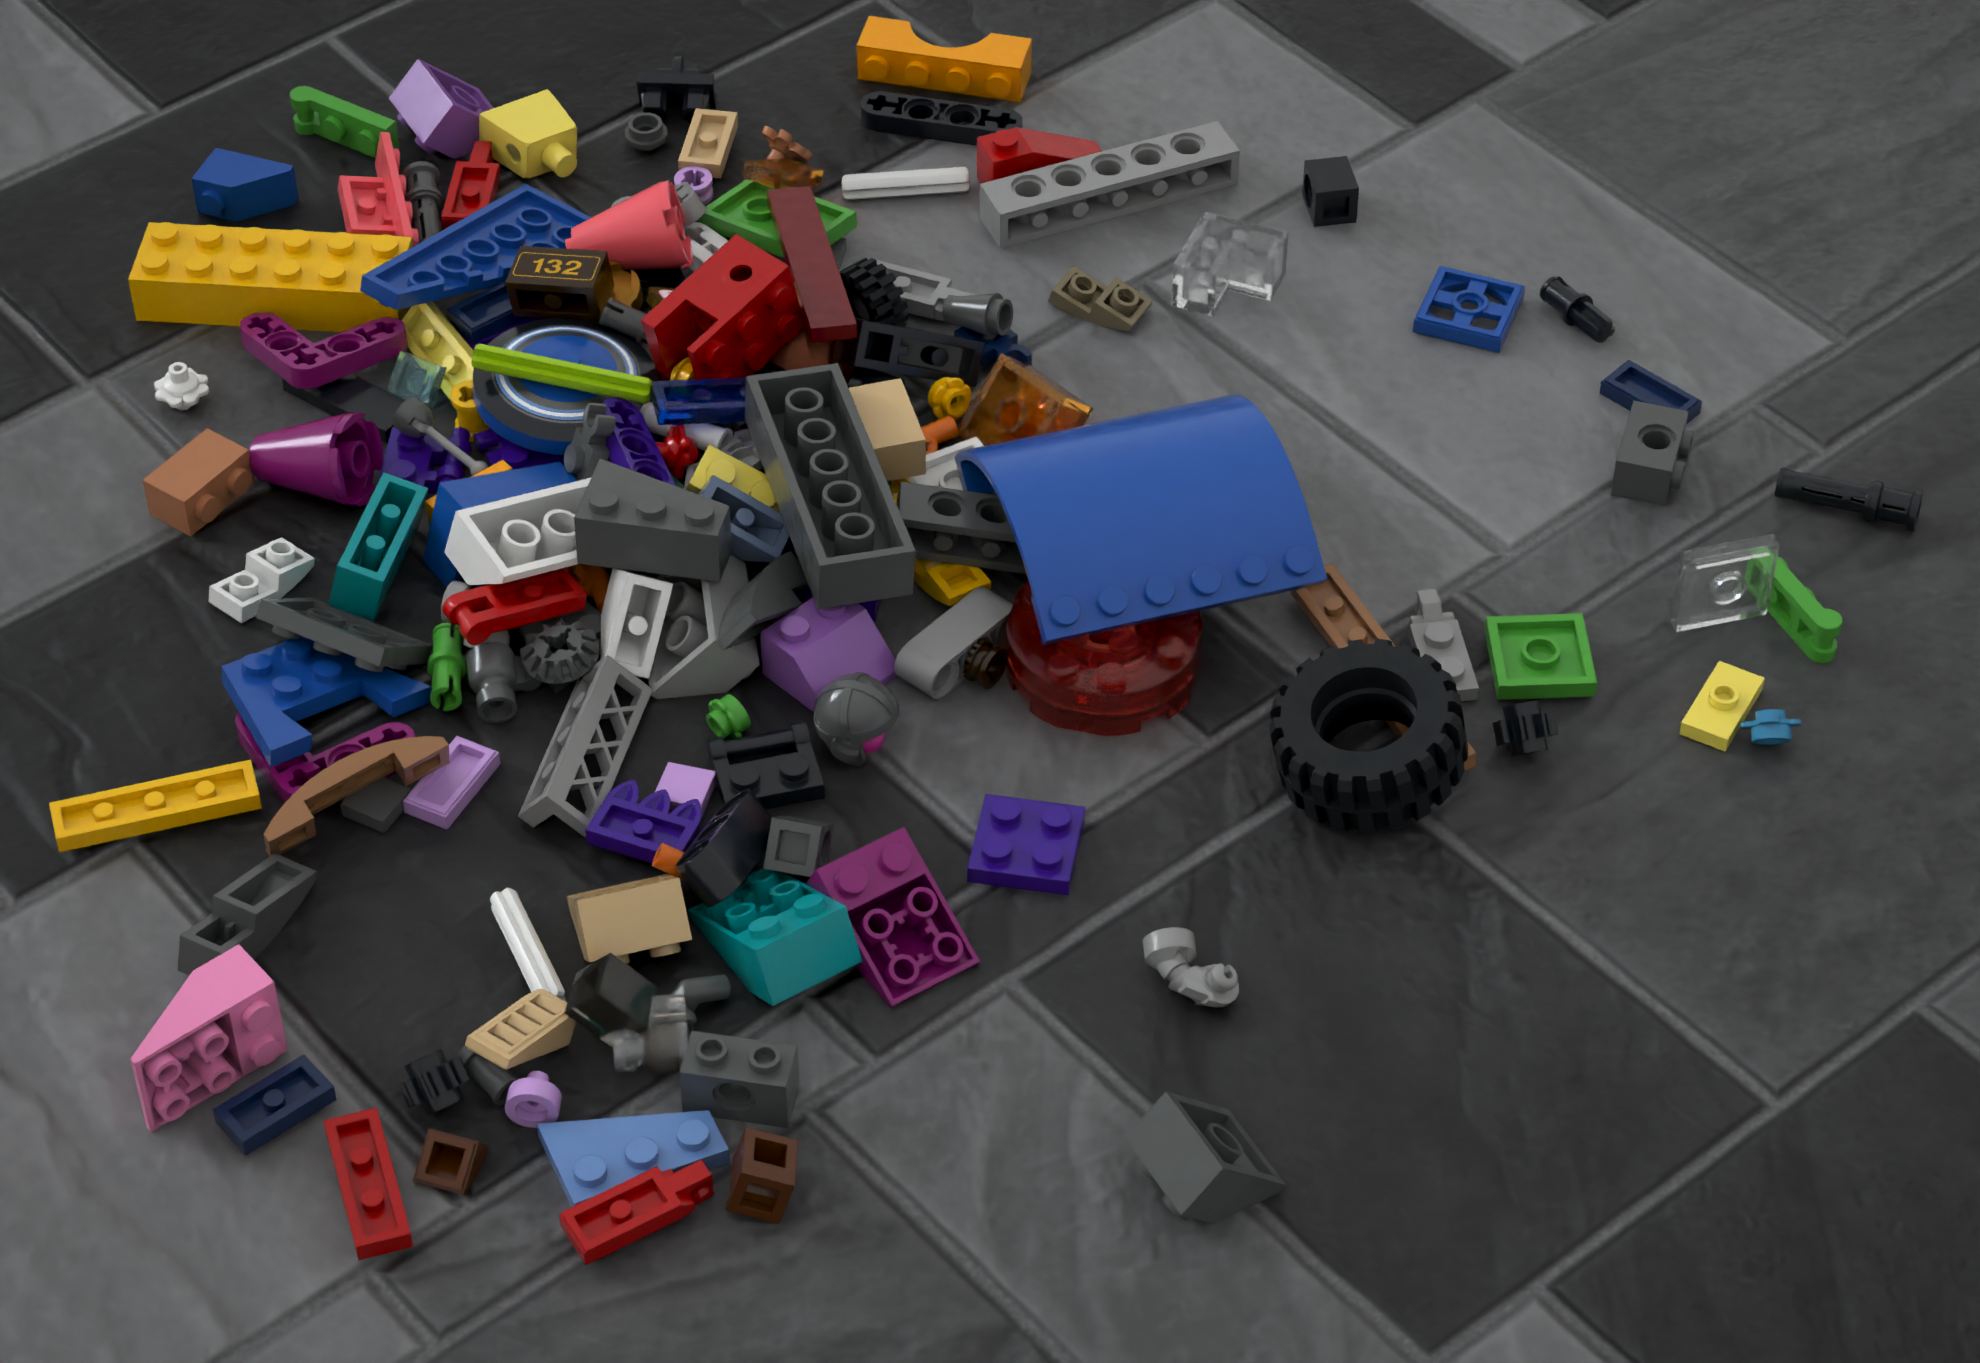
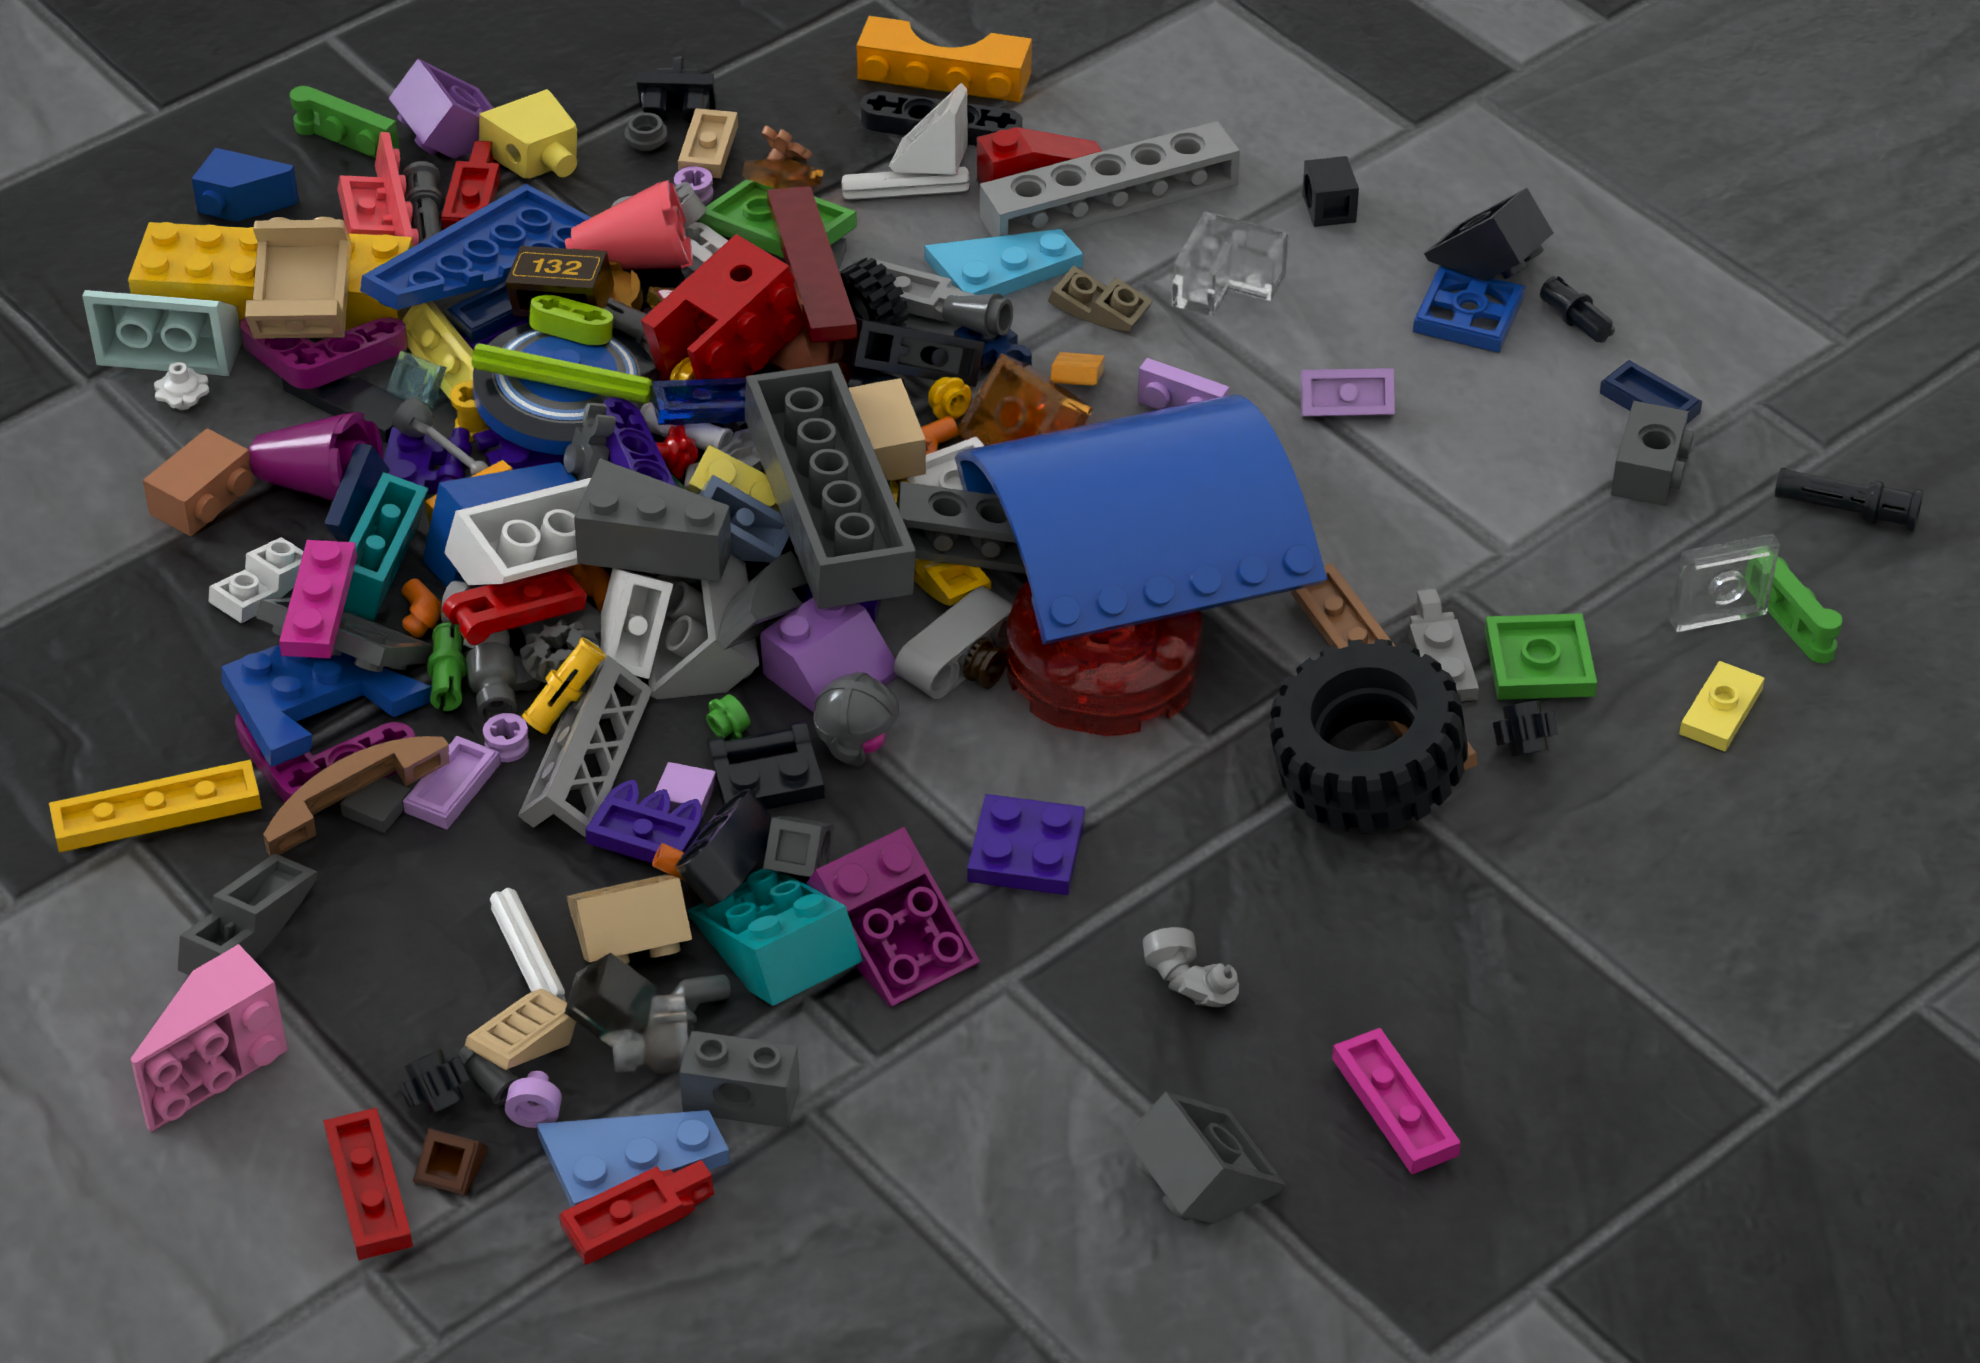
dark blue plate [213,1054,337,1156] -> none
reddish brown brick [726,1127,798,1224] -> none
dark azure plate [1740,709,1801,745] -> none
none -> light aqua slope [82,290,242,376]
none -> tan panel [245,217,352,339]
none -> dark pink plate [279,540,357,658]
none -> dark blue tile [324,443,390,542]
none -> orange arm [401,578,441,638]
none -> lavender bush [483,713,530,762]
none -> yellow pin [522,637,607,734]
none -> lime beam [529,295,614,345]
none -> white slope [889,83,968,175]
none -> medium azure wing [924,229,1083,296]
none -> light orange tile [1050,352,1105,386]
none -> lavender plate [1138,358,1230,410]
none -> lavender plate [1300,368,1395,417]
none -> dark pink plate [1332,1028,1461,1175]
none -> black slope [1424,188,1554,281]

